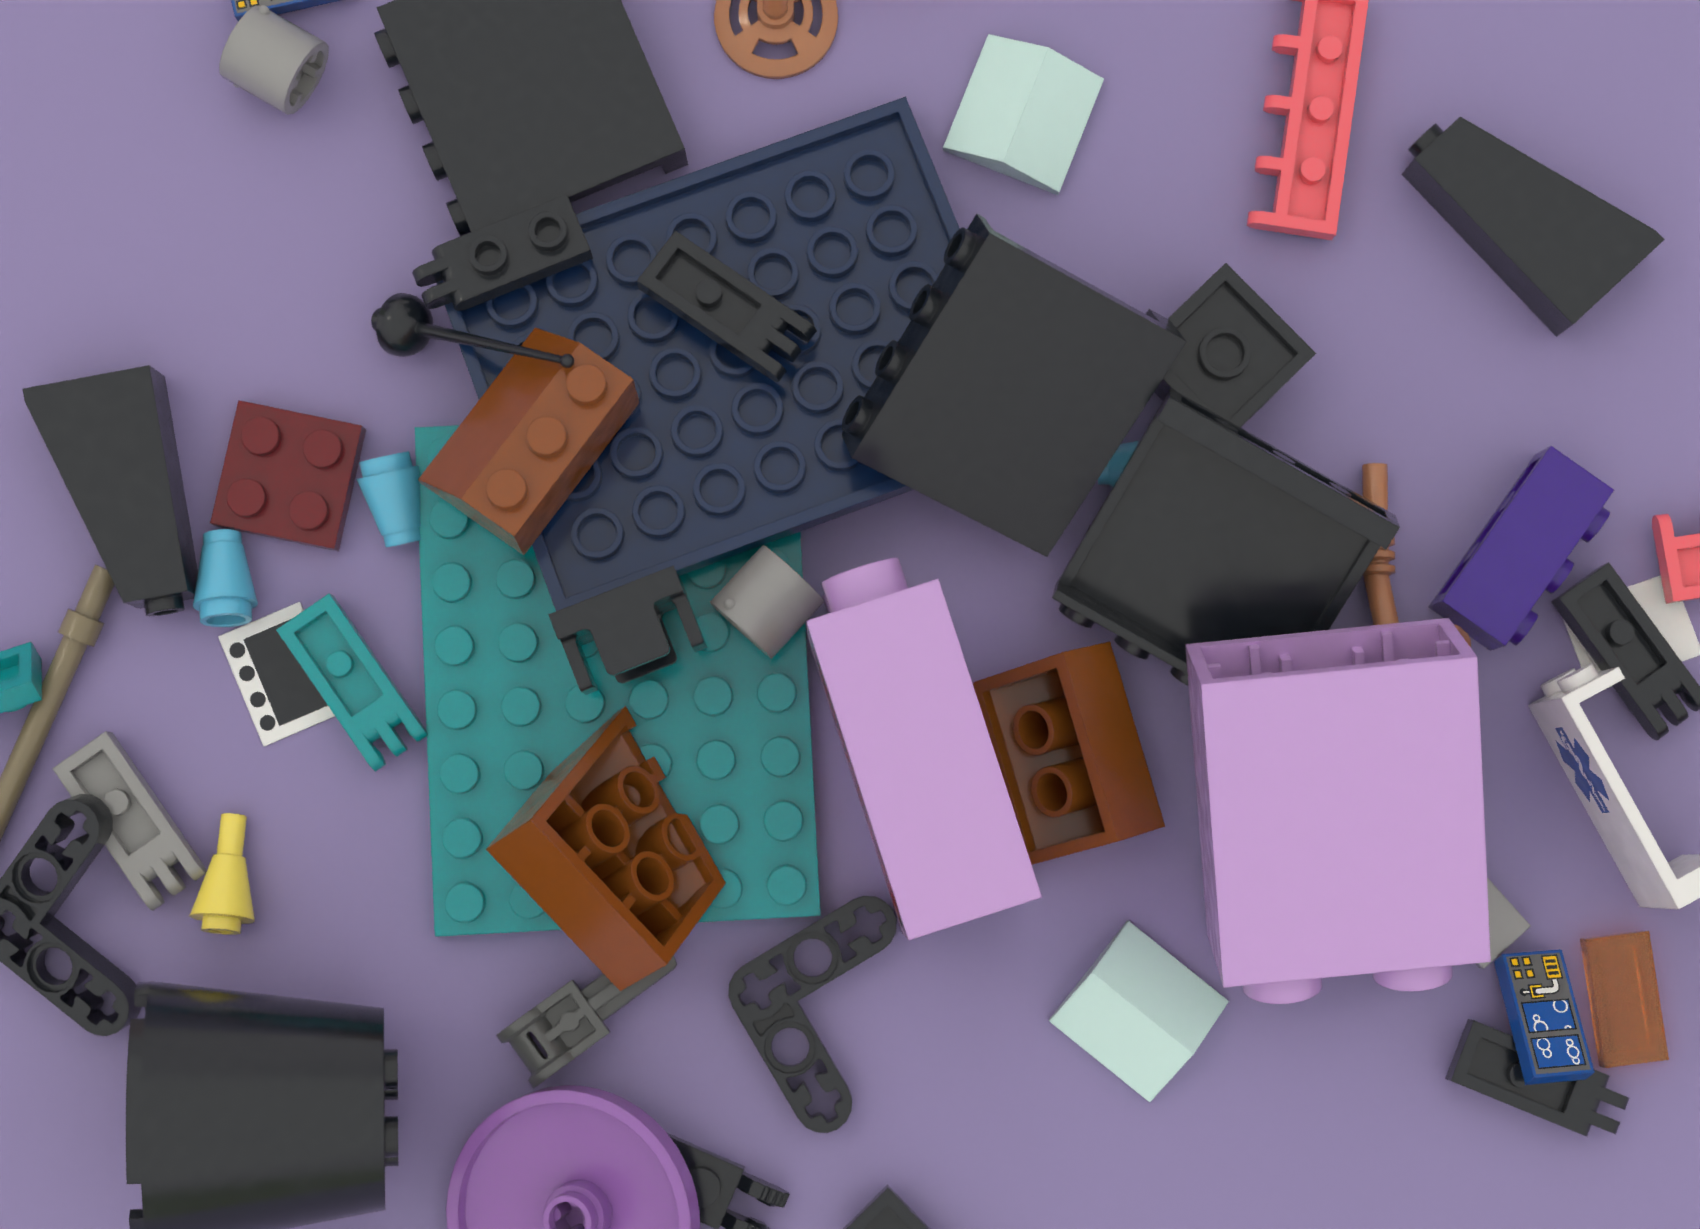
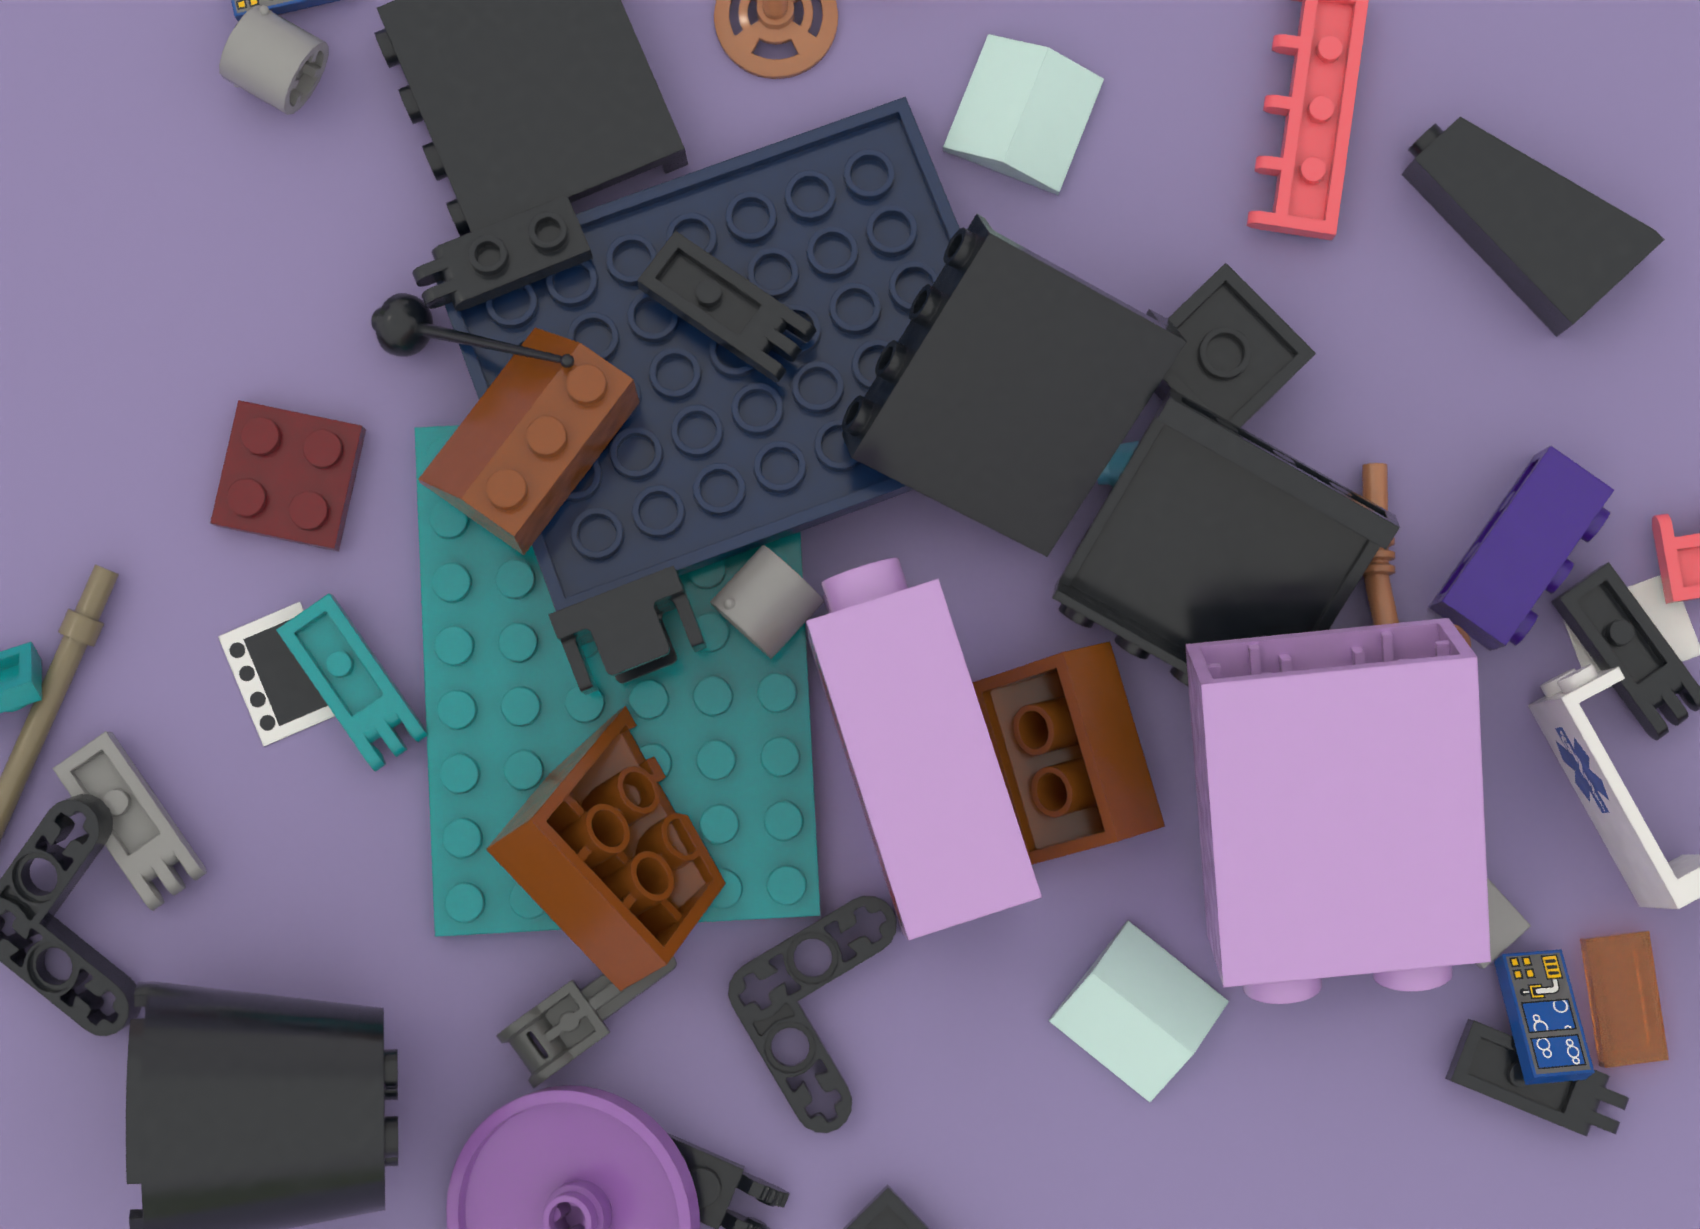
black slope [23,365,198,616] -> none
light yellow cone [189,813,255,935] -> none
medium azure cone [193,529,258,627] -> none
medium azure cone [356,451,421,548] -> none

